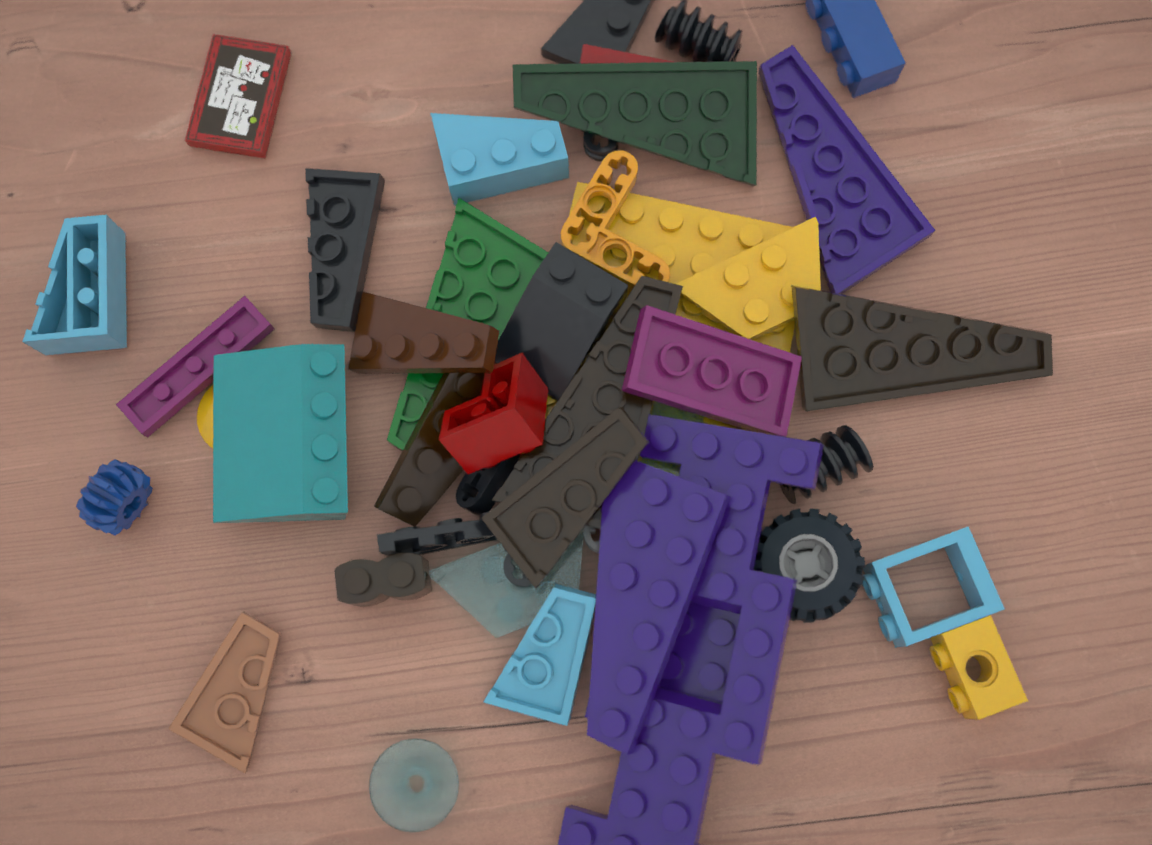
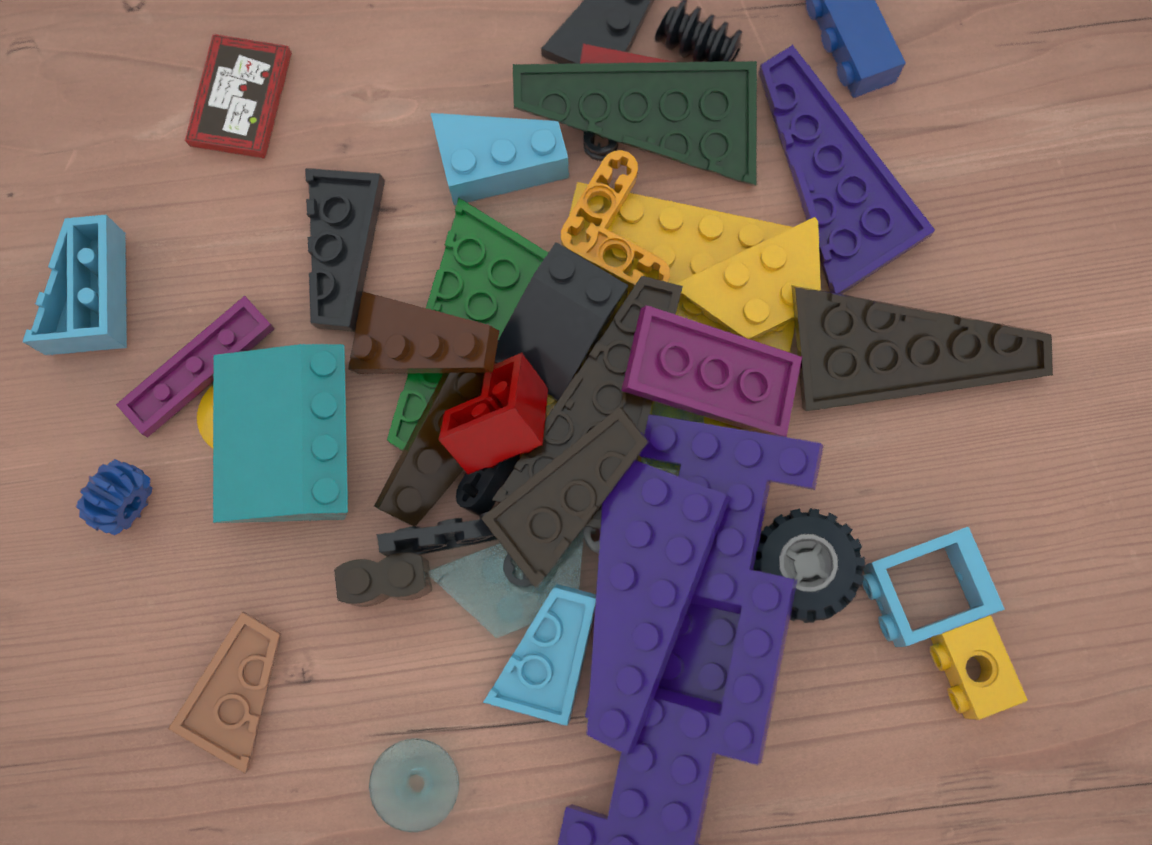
black piece [779,425,874,504] -> none

